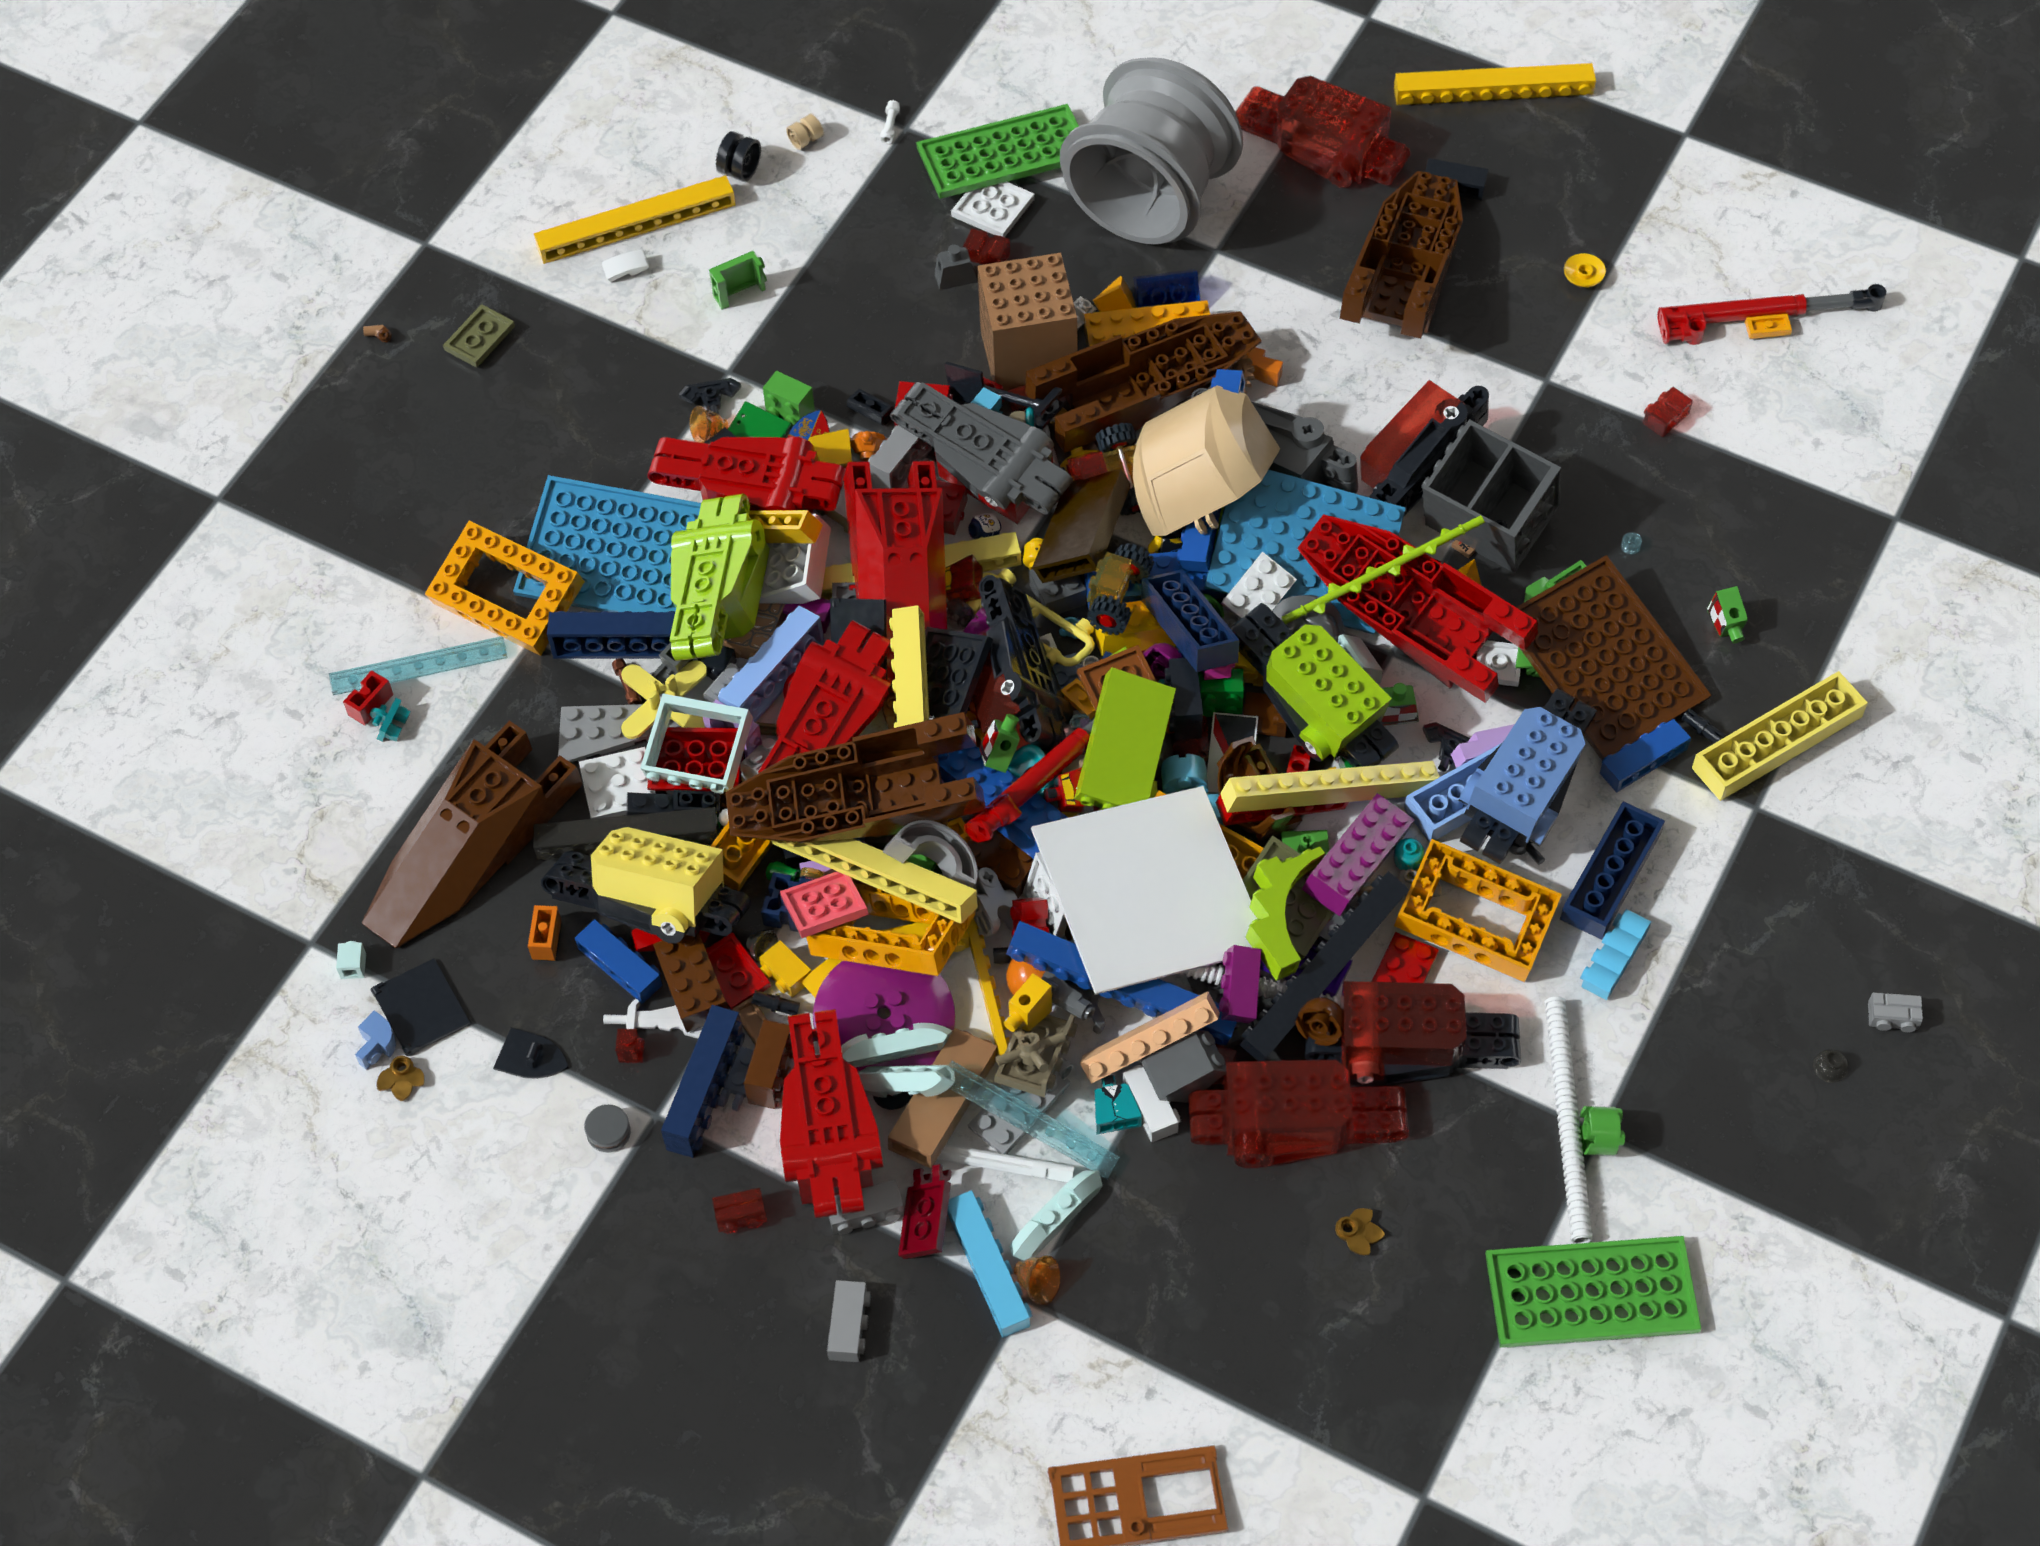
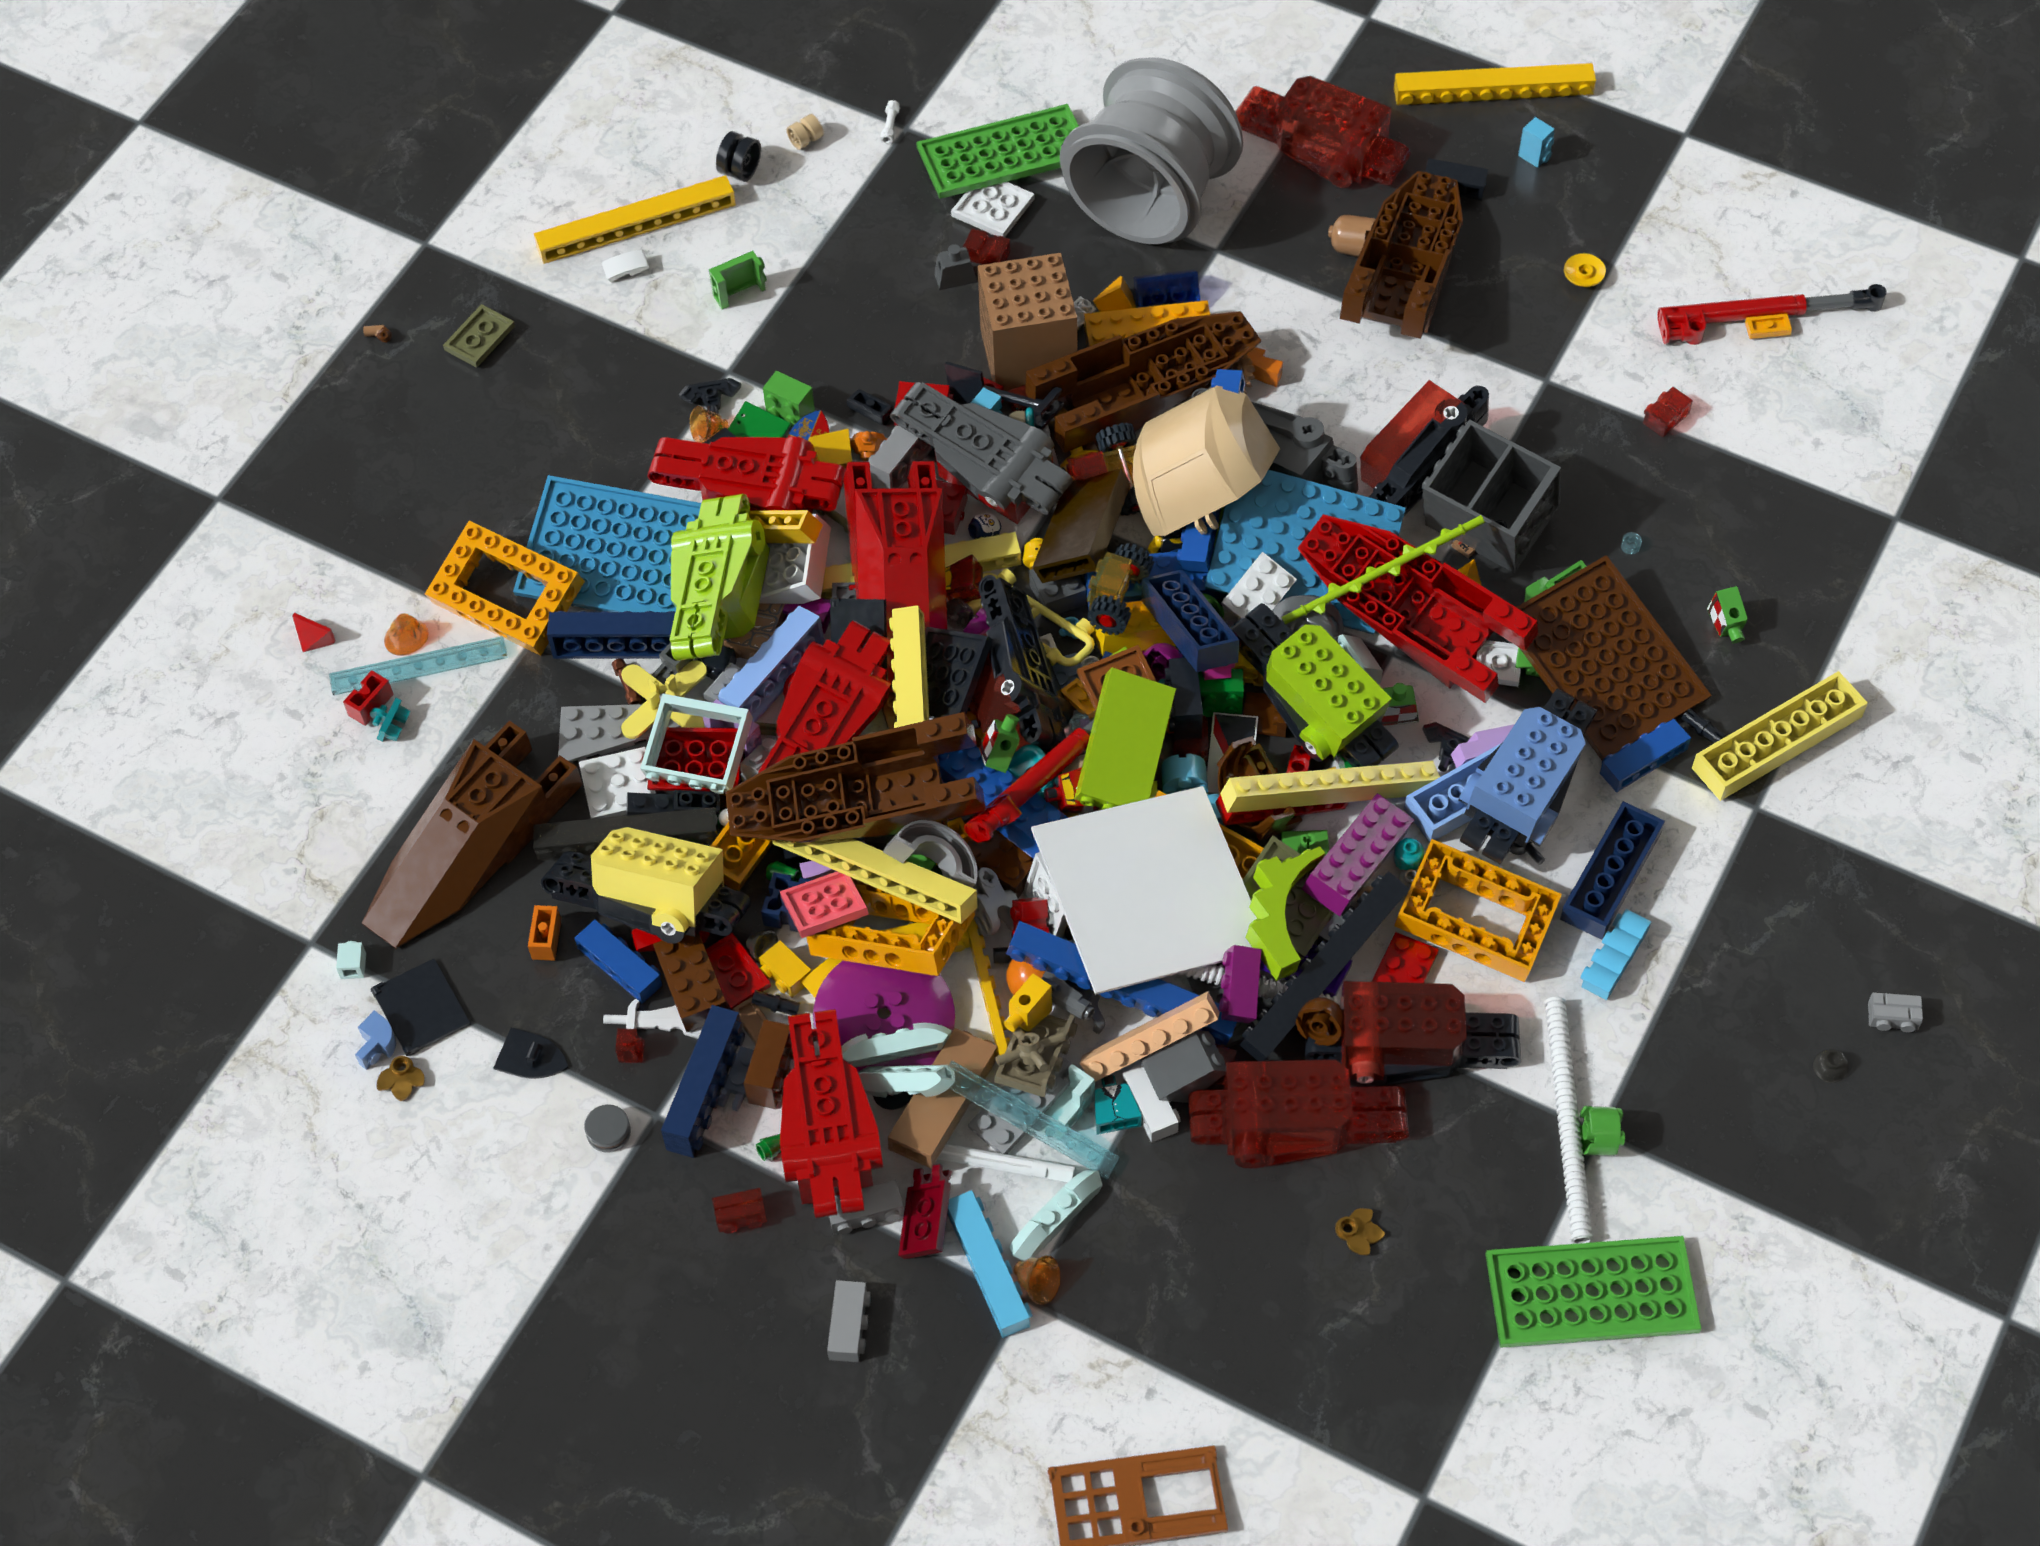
clear yellow tile [800,867,824,880] -> none
none -> red slope [292,613,336,652]
none -> clear orange hat [384,613,429,655]
none -> green cone [756,1134,781,1161]
none -> light aqua panel [1043,1064,1095,1135]
none -> medium nougat cylinder [1328,215,1376,257]
none -> medium azure brick [1519,117,1555,168]

